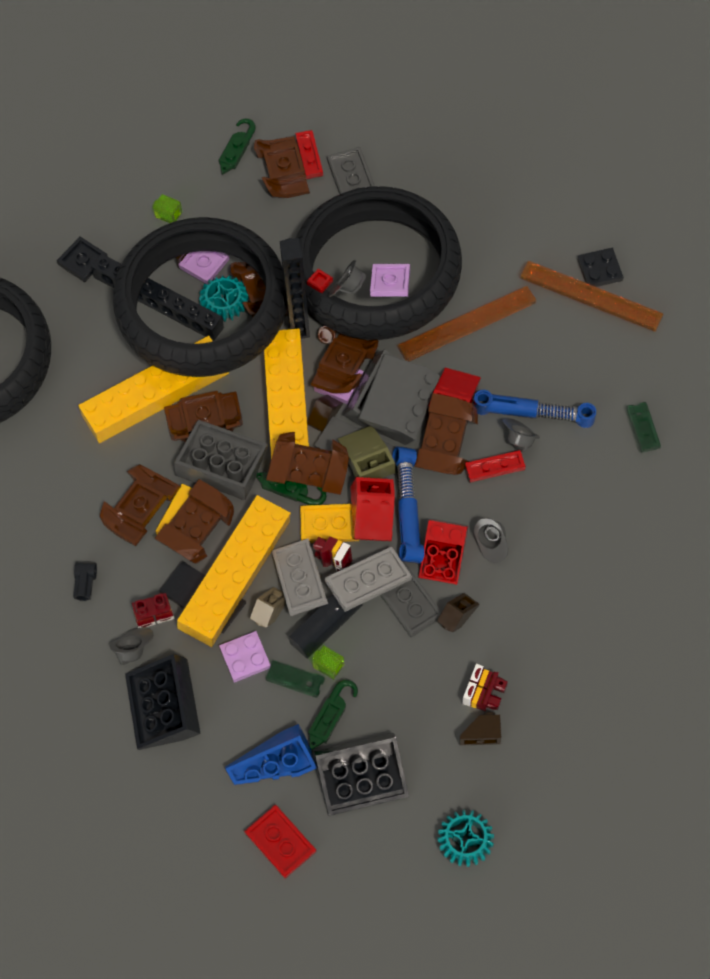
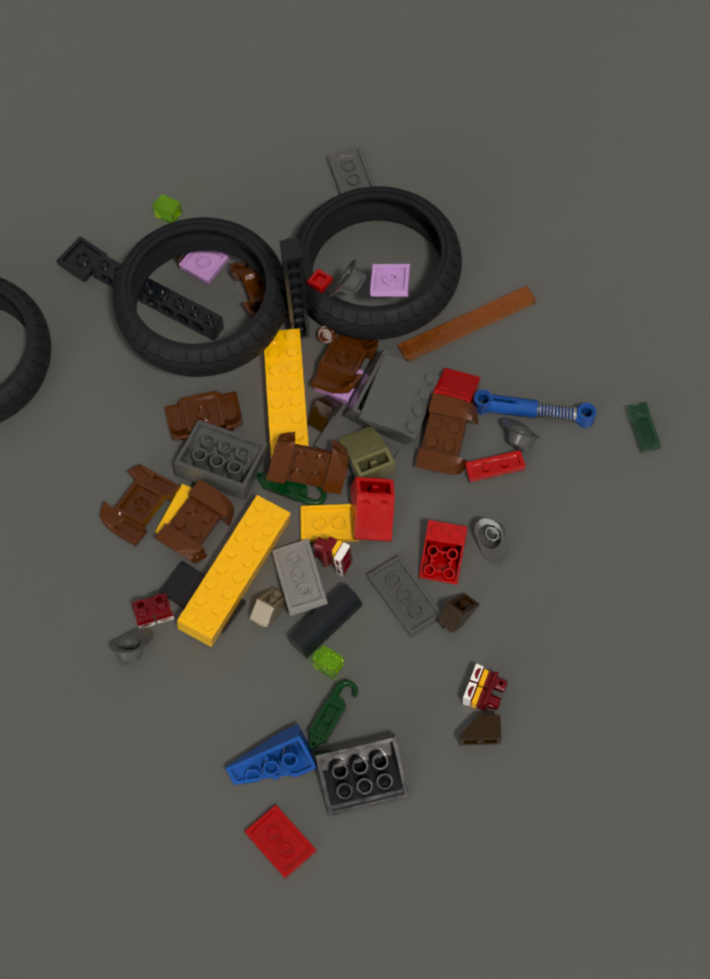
black piece [73,562,97,601] -> none
yellow brick [78,336,229,444] -> none
black slope [125,654,201,750] -> none
teal gear [199,274,249,322] -> none
dark green plate [219,118,256,175] -> none
lavender plate [219,631,271,683] -> none
reddish brown piece [254,136,310,198] -> none
clear green plate [266,660,325,697] -> none
red plate [295,130,323,179] -> none
light grey tile [325,546,412,612] -> none
blue piece [392,446,424,564] -> none
teal gear [438,810,494,867] -> none
clear orange plate [521,261,663,332] -> none
black plate [578,247,624,289] -> none

